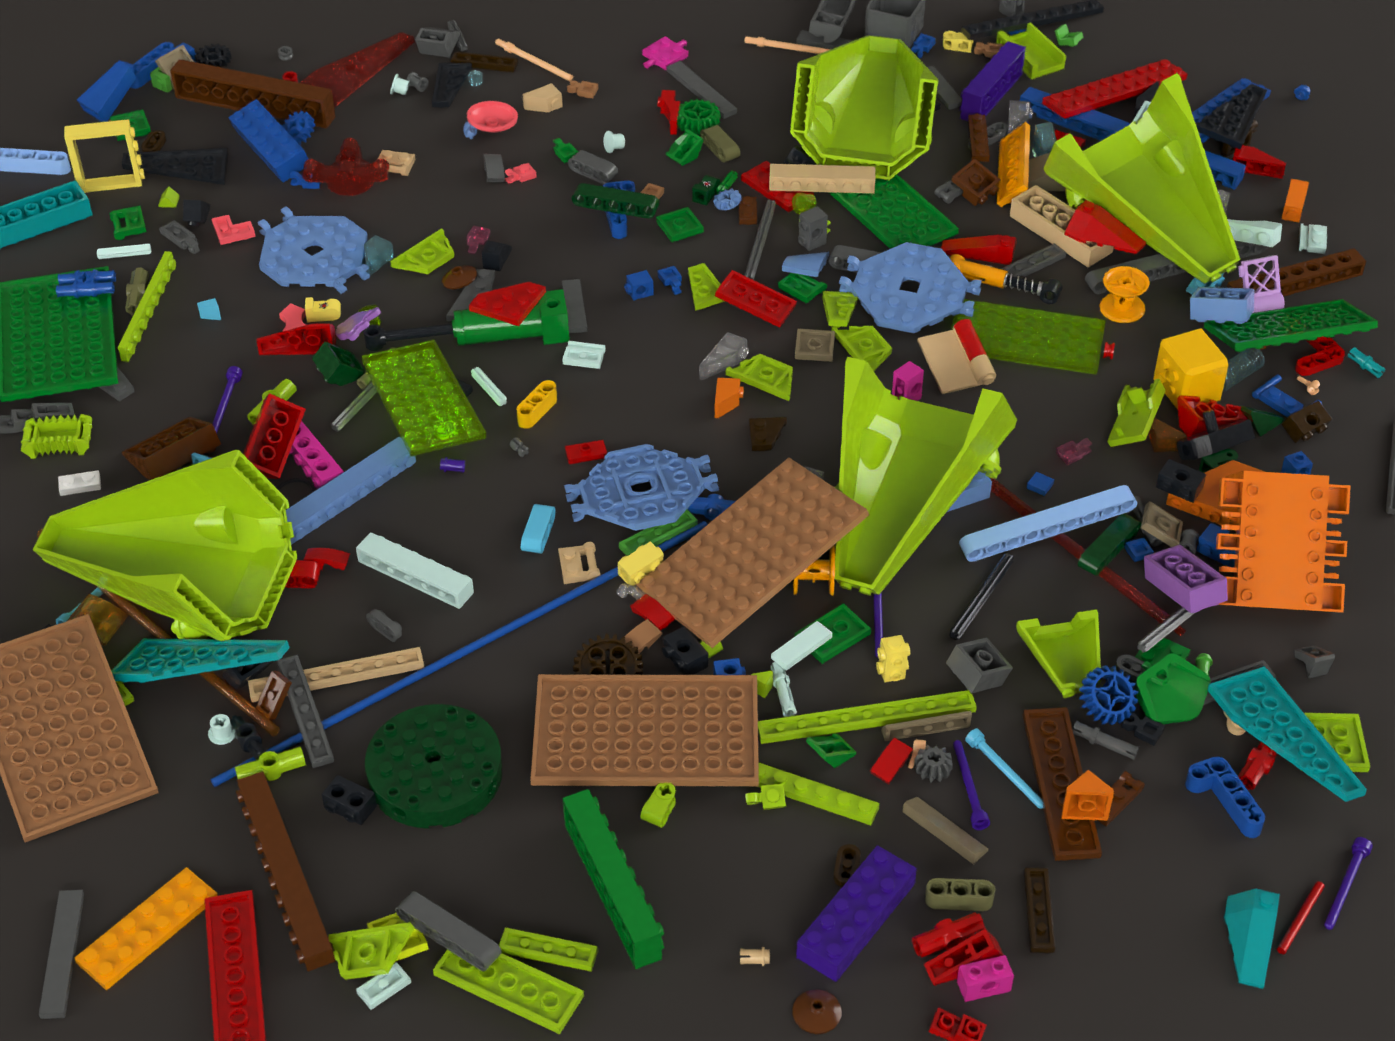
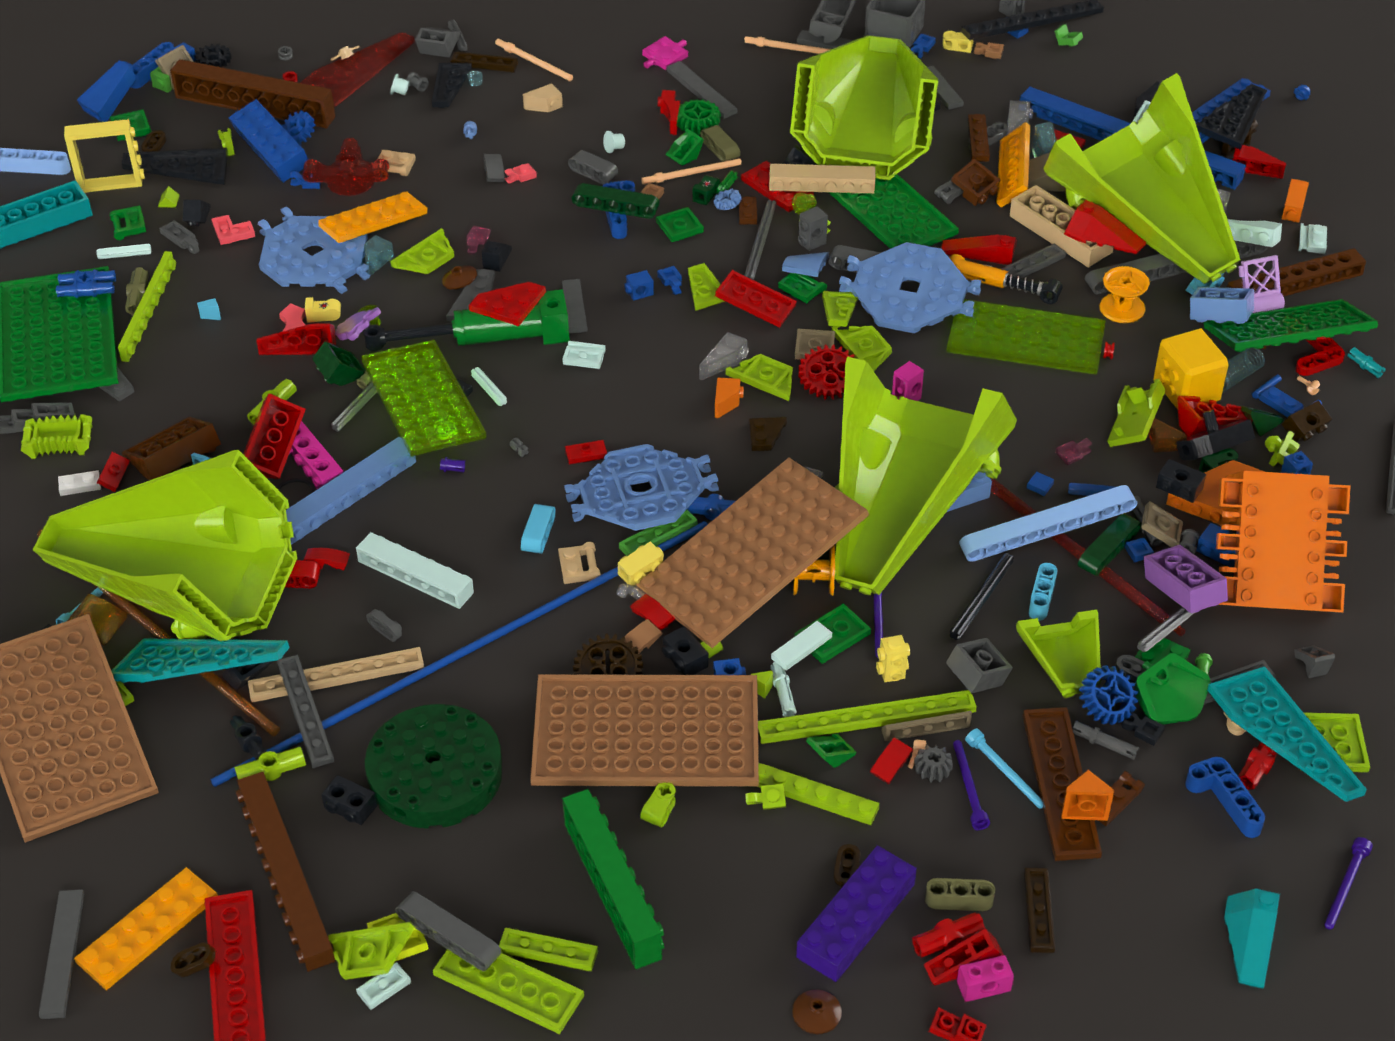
light aqua piece [208,714,235,745] -> none
dark purple piece [212,366,243,433] -> none
reddish brown plate [256,671,292,720] -> none
coral dish [467,101,518,133] -> none
yellow beam [517,380,557,429] -> none
green plate [553,138,578,163] -> none
medium nougat plate [567,80,598,98] -> none
tan pin [740,947,770,966] -> none
dark tan slope [903,797,988,865] -> none
tan door [917,319,996,394] -> none
dark purple brick [960,41,1026,121] -> none
lime panel [996,23,1066,79] -> none
red plate [1042,59,1188,119] -> none
red bar [1277,881,1325,955] -> none
none -> red plate [97,452,130,492]
none -> dark brown plate [171,942,216,977]
none -> lime plate [218,128,235,156]
none -> light orange plate [319,191,427,243]
none -> tan plate [330,45,360,61]
none -> light nougat bar [641,158,742,184]
none -> red gear [798,344,855,400]
none -> medium azure beam [1029,563,1057,621]
none -> blue axle [1068,482,1118,496]
none -> lime hips [1265,431,1300,467]

